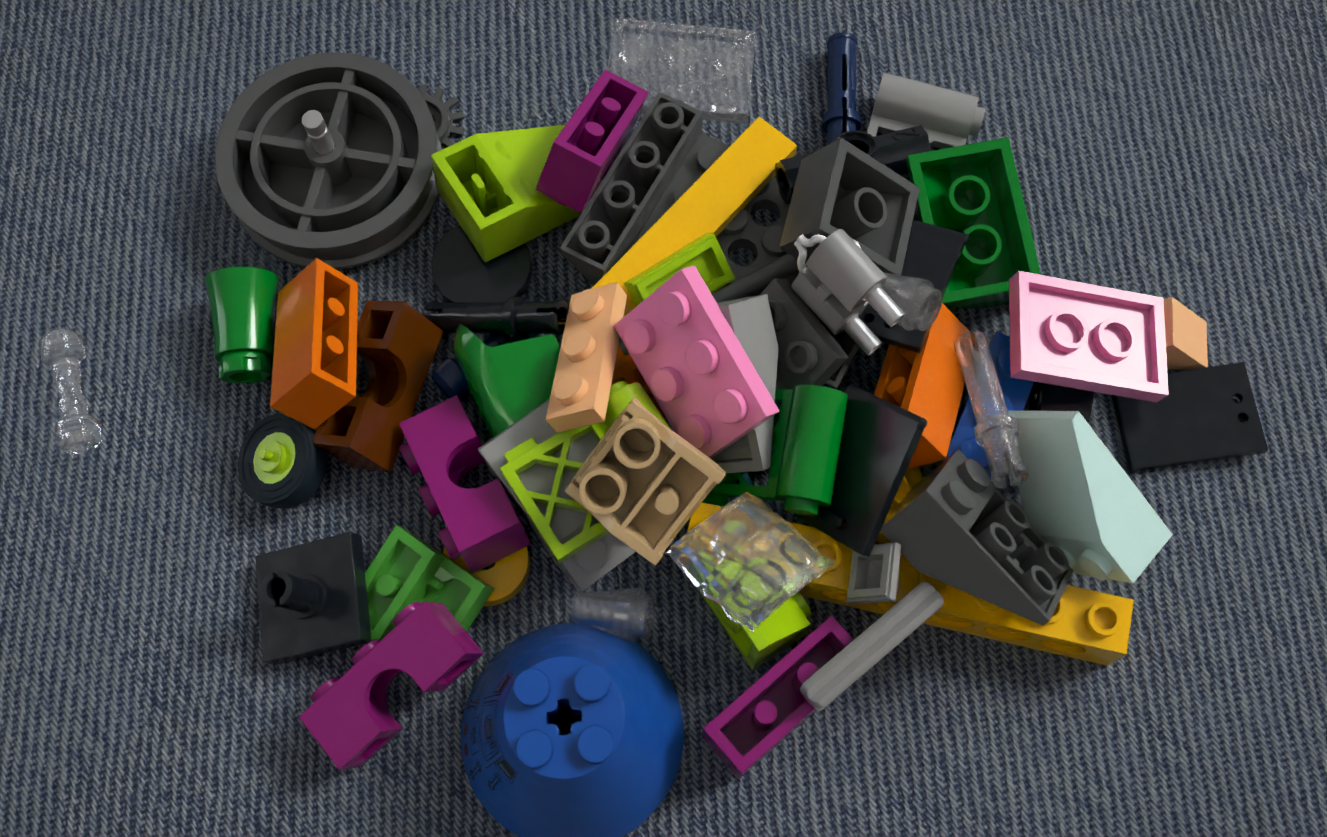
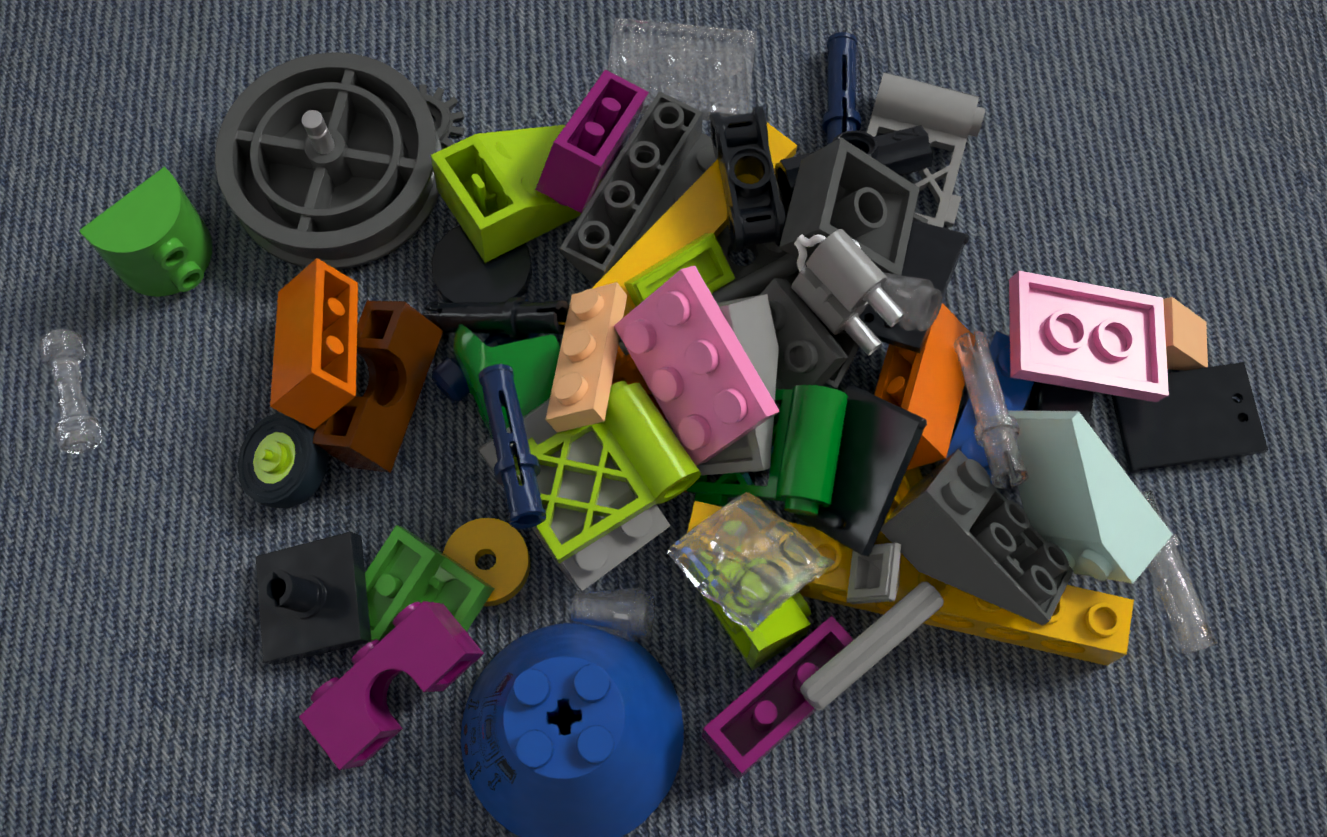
green plant [204,266,278,384] -> none
magenta arch [399,395,531,574] -> none
tan slope [564,397,726,566] -> none
green slope [906,137,1041,309] -> none
none -> bright green brick [79,166,213,297]
none -> dark blue pin [478,364,546,529]
none -> black piece [710,106,786,253]
none -> clear pin [1142,490,1219,656]

